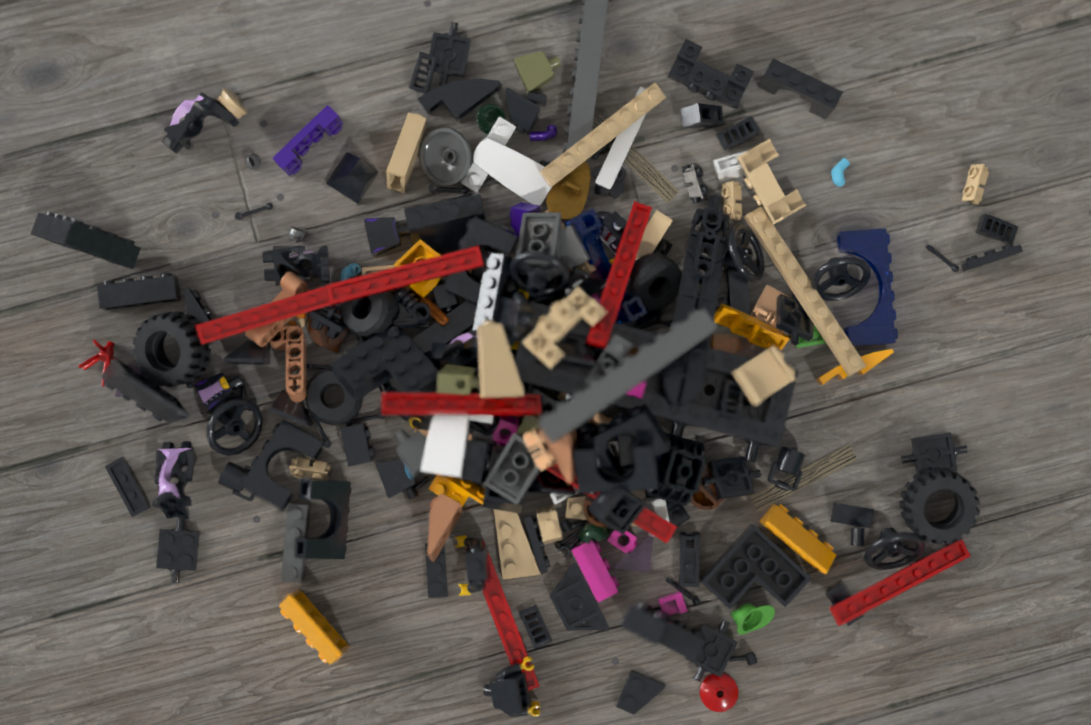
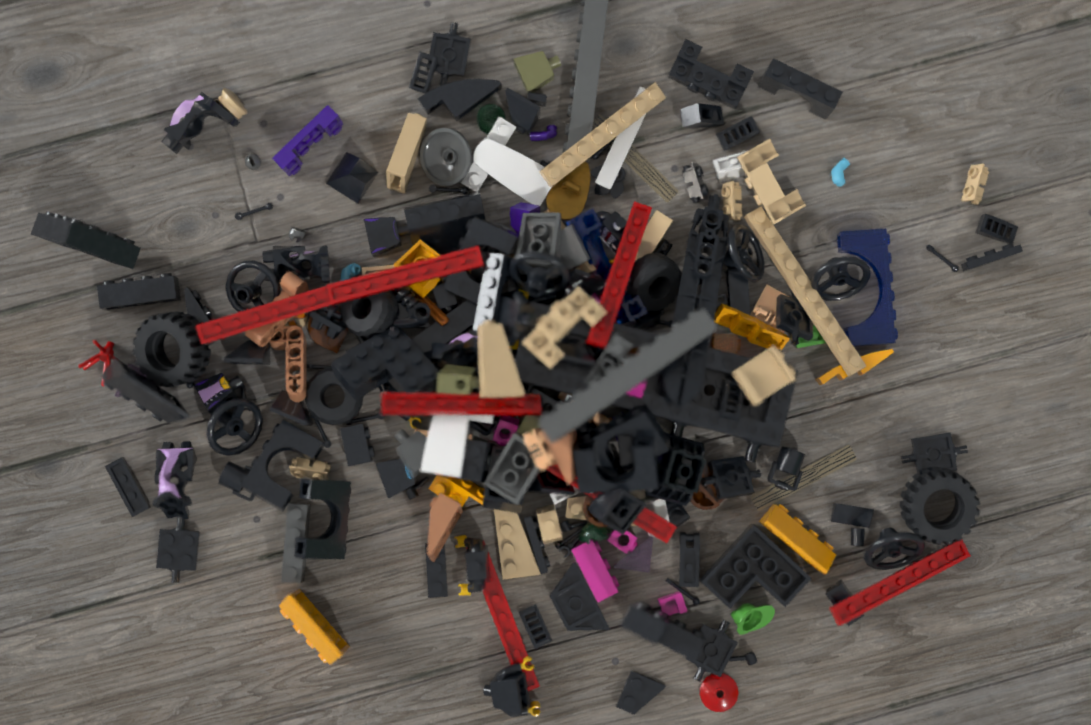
none -> black piece [225,260,281,312]

